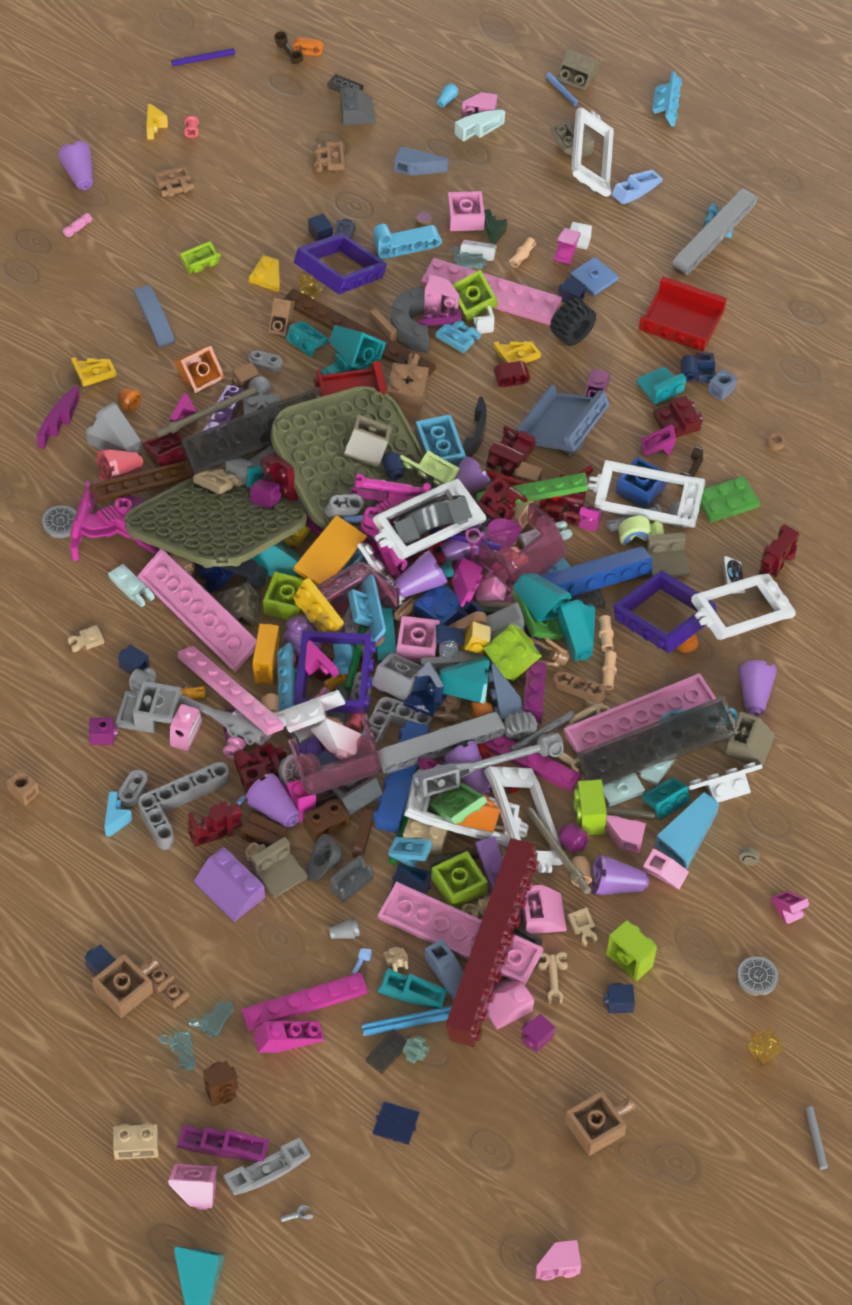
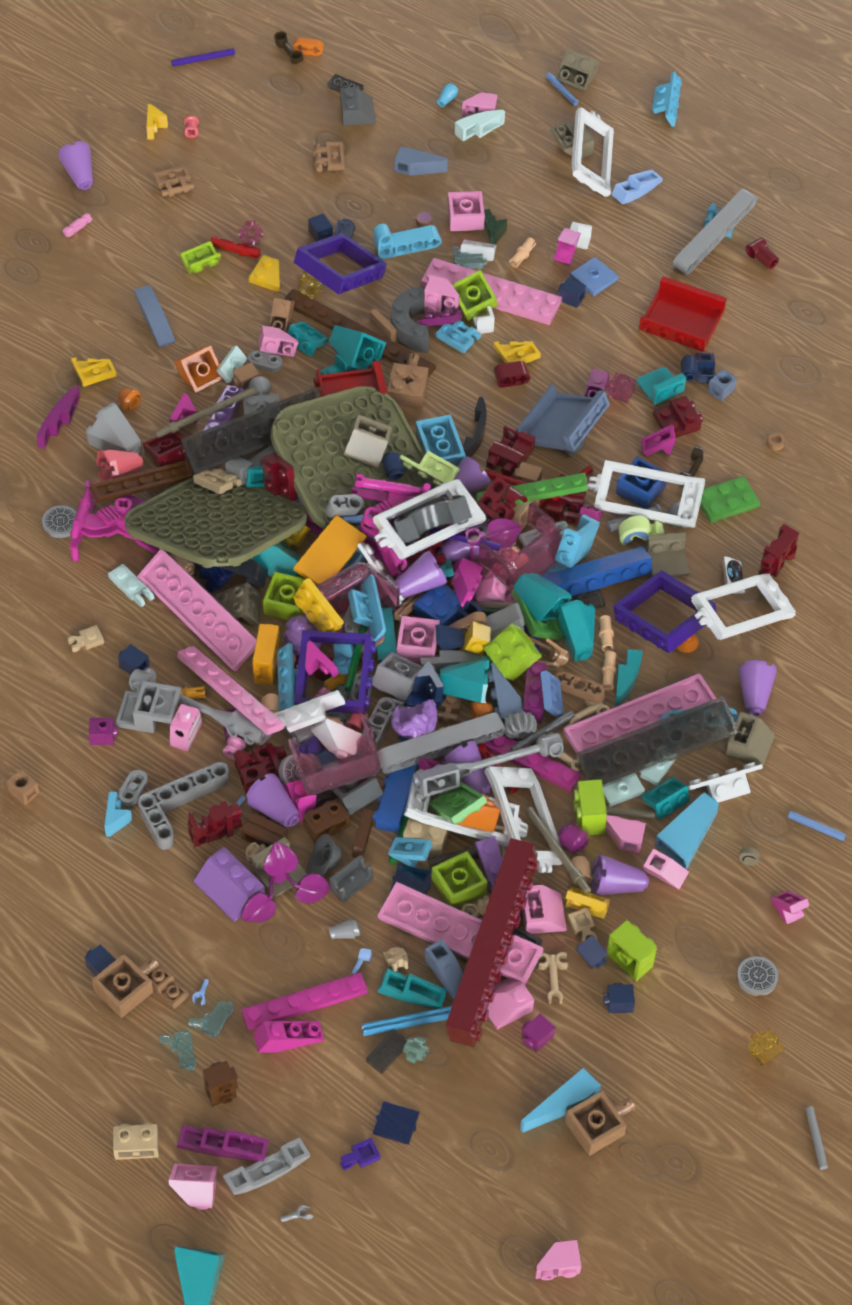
magenta brick [251,479,281,508] -> none
clear tile [439,641,458,658] -> none
black tyre [550,298,597,346] -> none
none -> light blue hand [192,979,209,1006]
none -> red pin [210,235,261,259]
none -> light aqua plate [216,345,247,383]
none -> clear pink brick [239,221,263,245]
none -> magenta plant [241,841,330,922]
none -> bright pink slope [258,325,298,357]
none -> dark purple plate [340,1138,381,1170]
none -> medium lavender hair [392,699,437,739]
none -> medium azure slope [520,1068,601,1132]
none -> medium blue plate [541,670,564,718]
none -> medium azure panel [555,515,600,568]
none -> yellow bracket [566,887,611,919]
none -> dark blue brick [576,935,608,969]
none -> clear pink brick [607,372,636,403]
none -> teal slope [615,649,643,707]
none -> dark red piece [746,238,779,270]
none -> medium blue bar [788,811,846,841]

